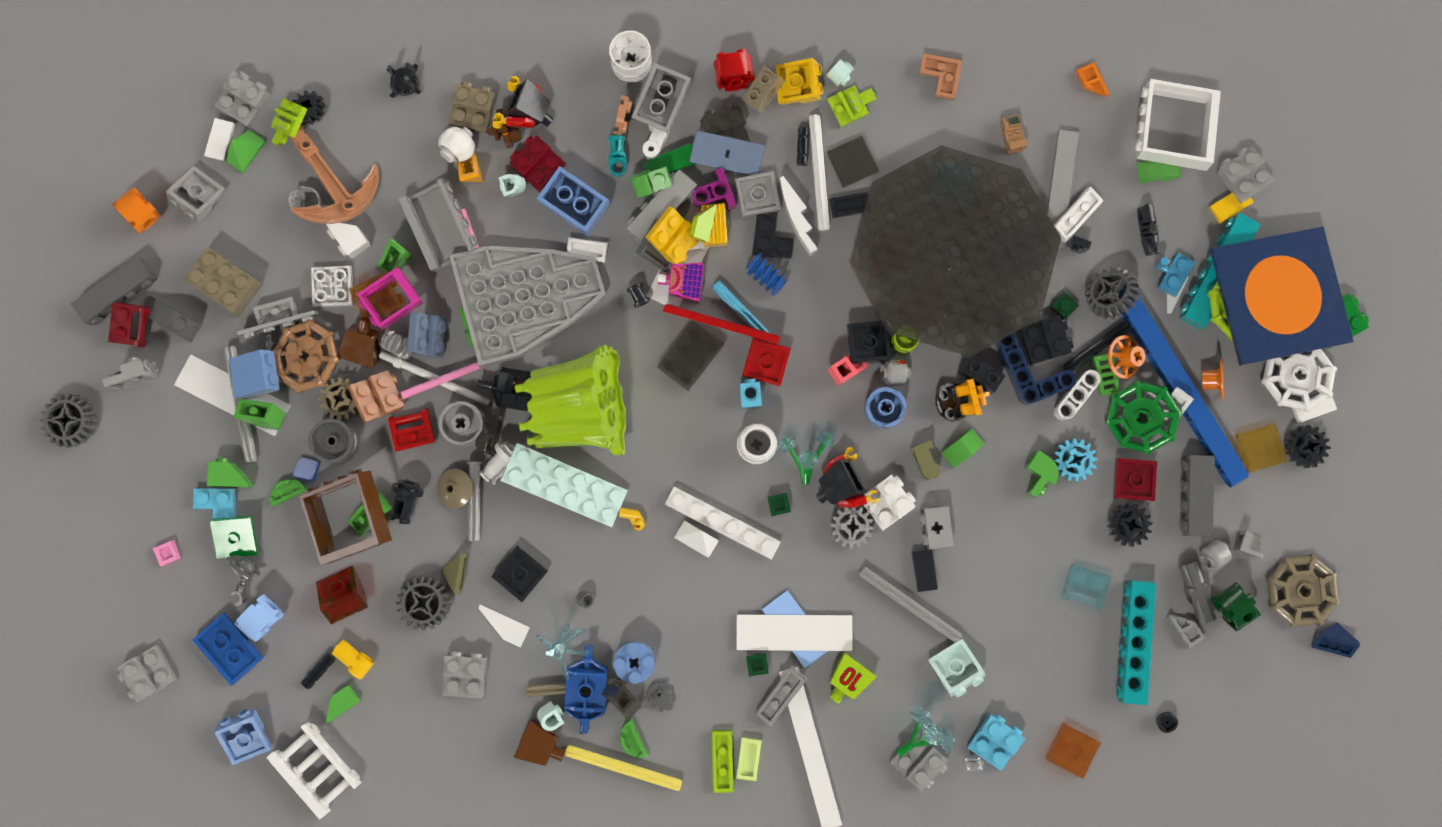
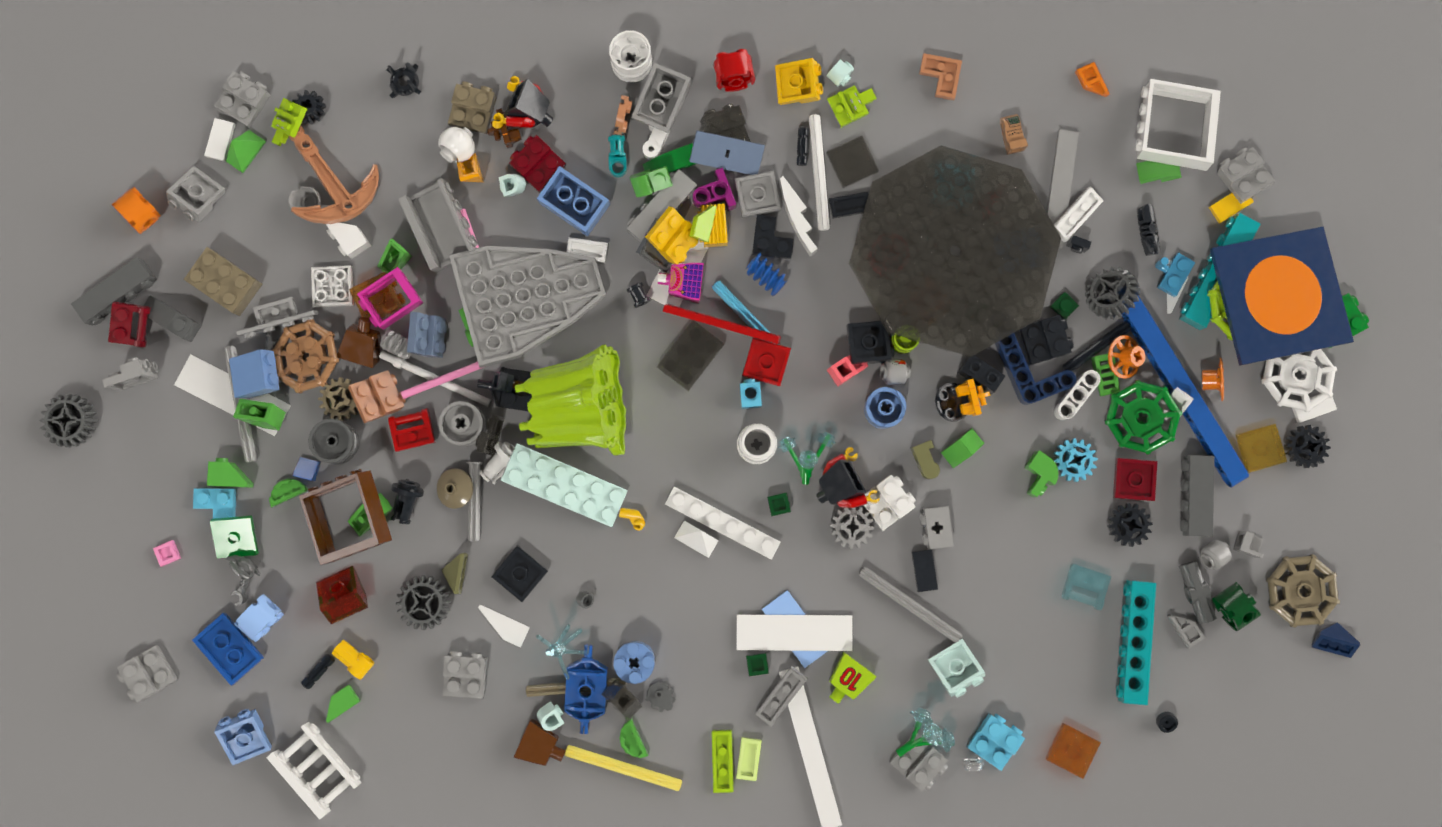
dark tan brick [742,66,785,114] -> none

